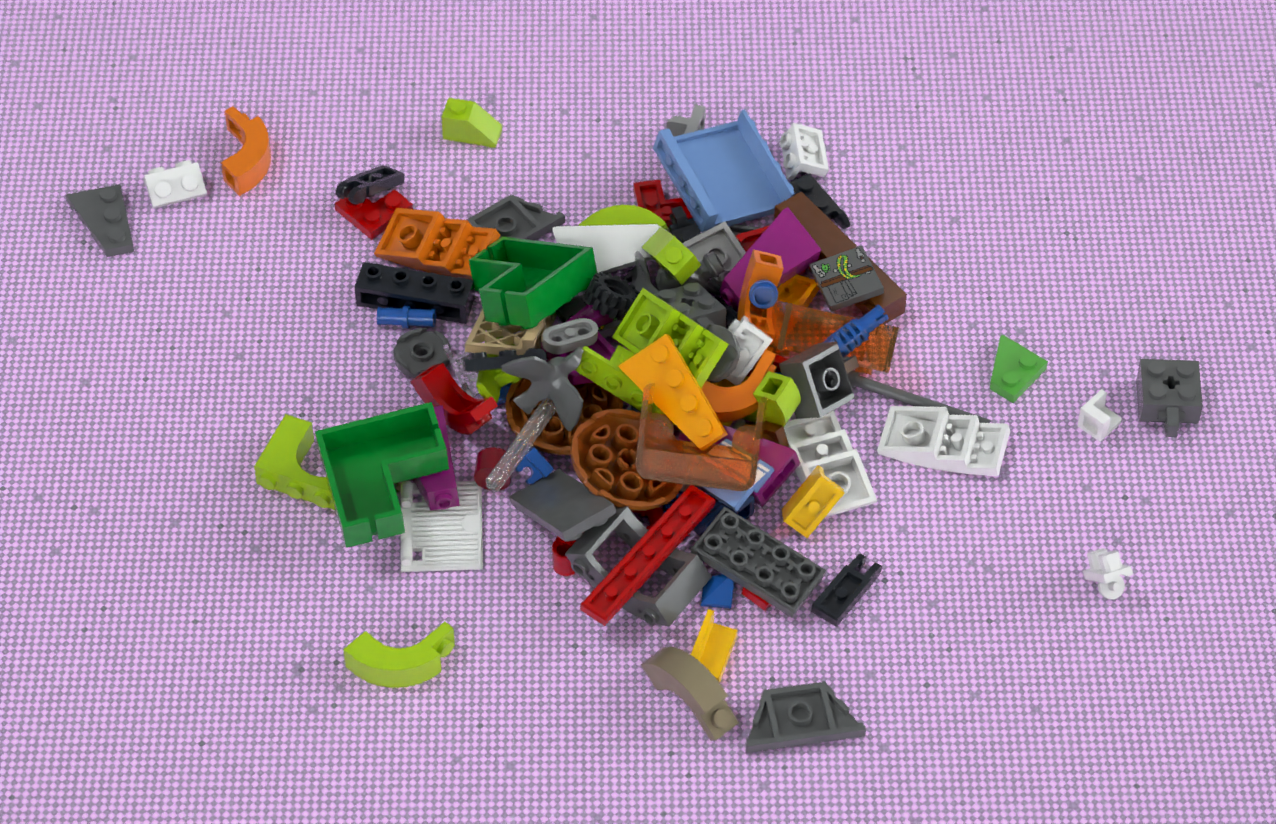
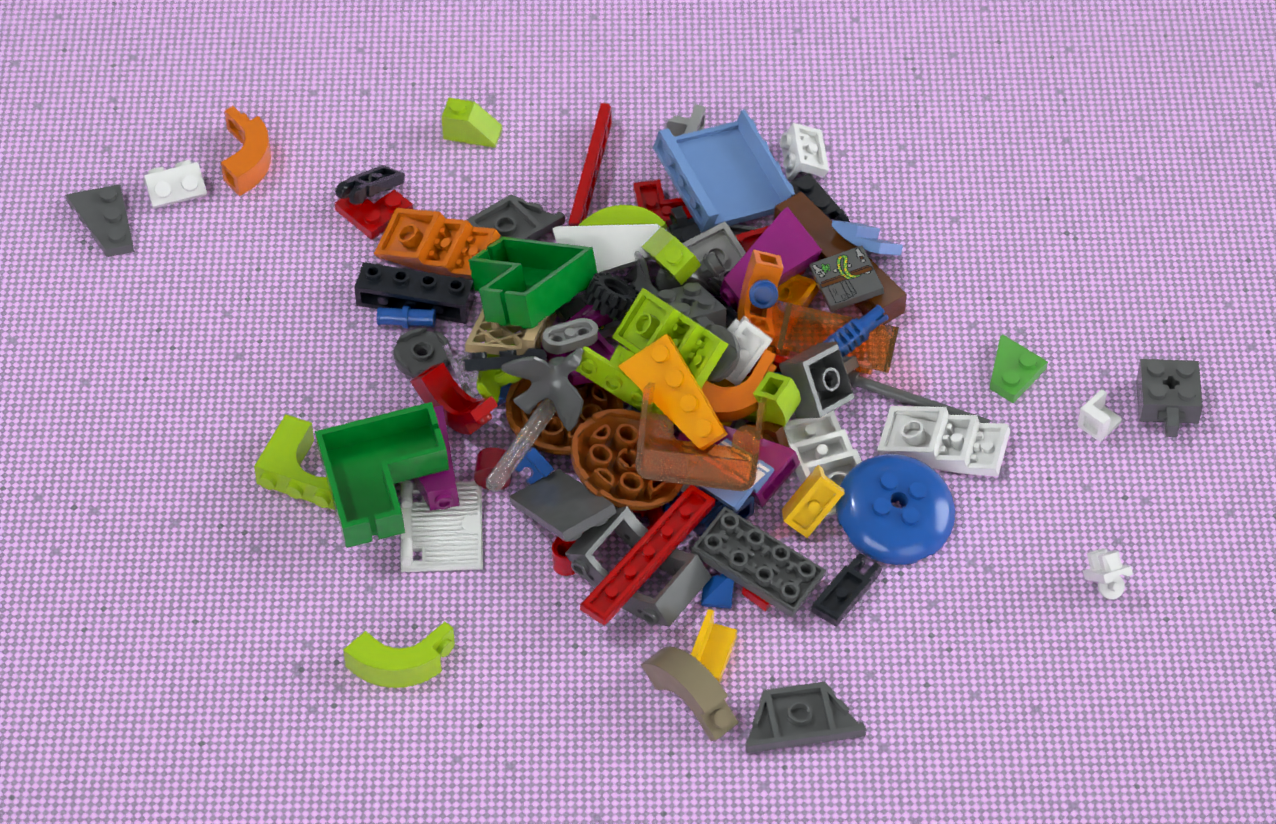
none -> red tile [568,103,612,226]
none -> medium blue slope [831,220,903,256]
none -> blue brick [836,454,955,565]

